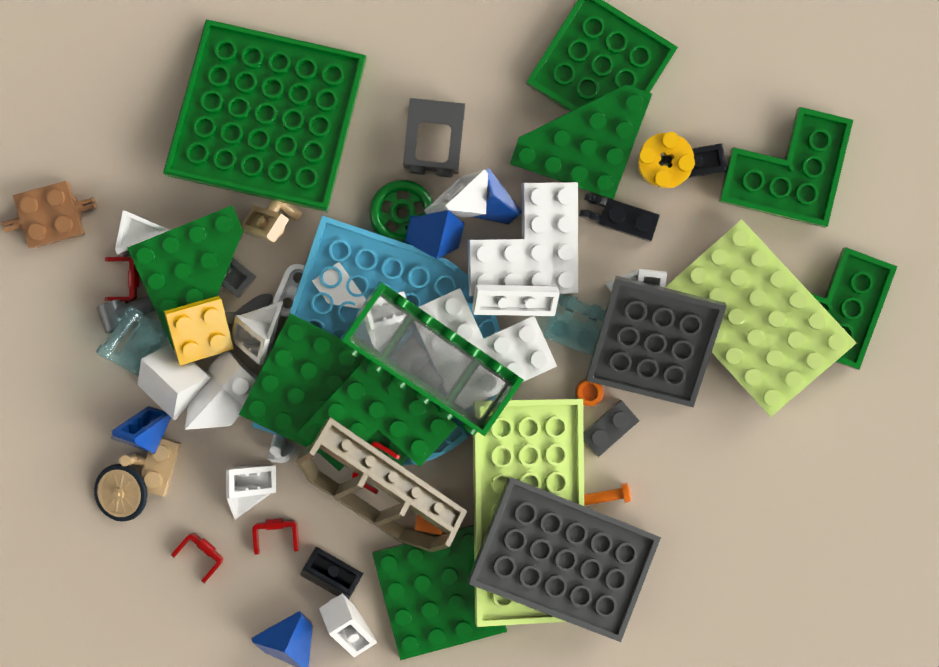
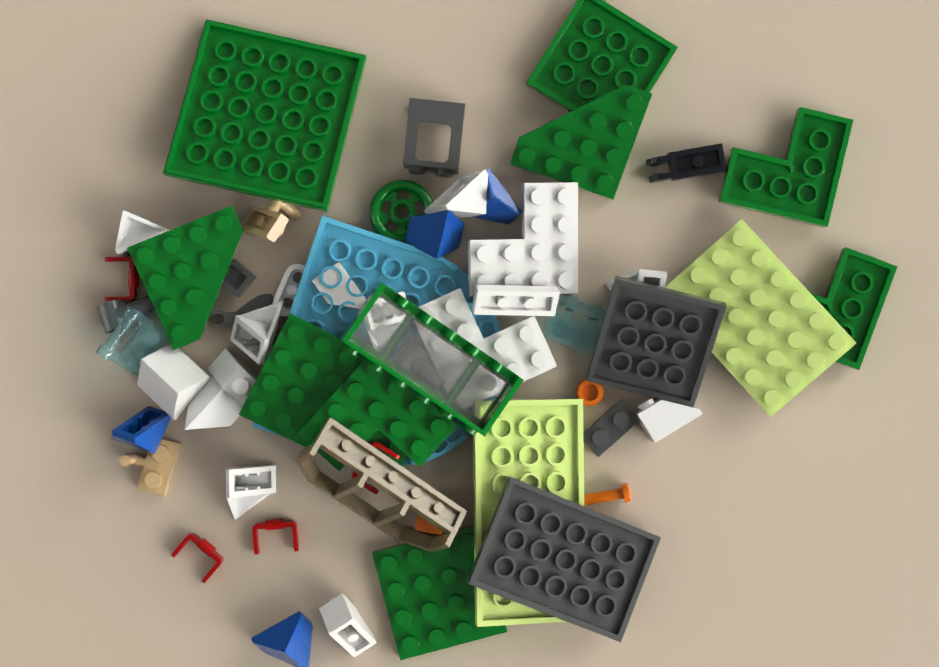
medium nougat plate [2,181,97,249] -> none
tan wheel [94,464,148,522] -> none
yellow plate [164,296,234,365] -> none
white plate [268,434,295,463] -> none
black slope [300,547,364,599] -> none
black hinge [579,194,660,242] -> none
yellow plate [638,132,695,189] -> none
none -> white slope [634,397,703,443]

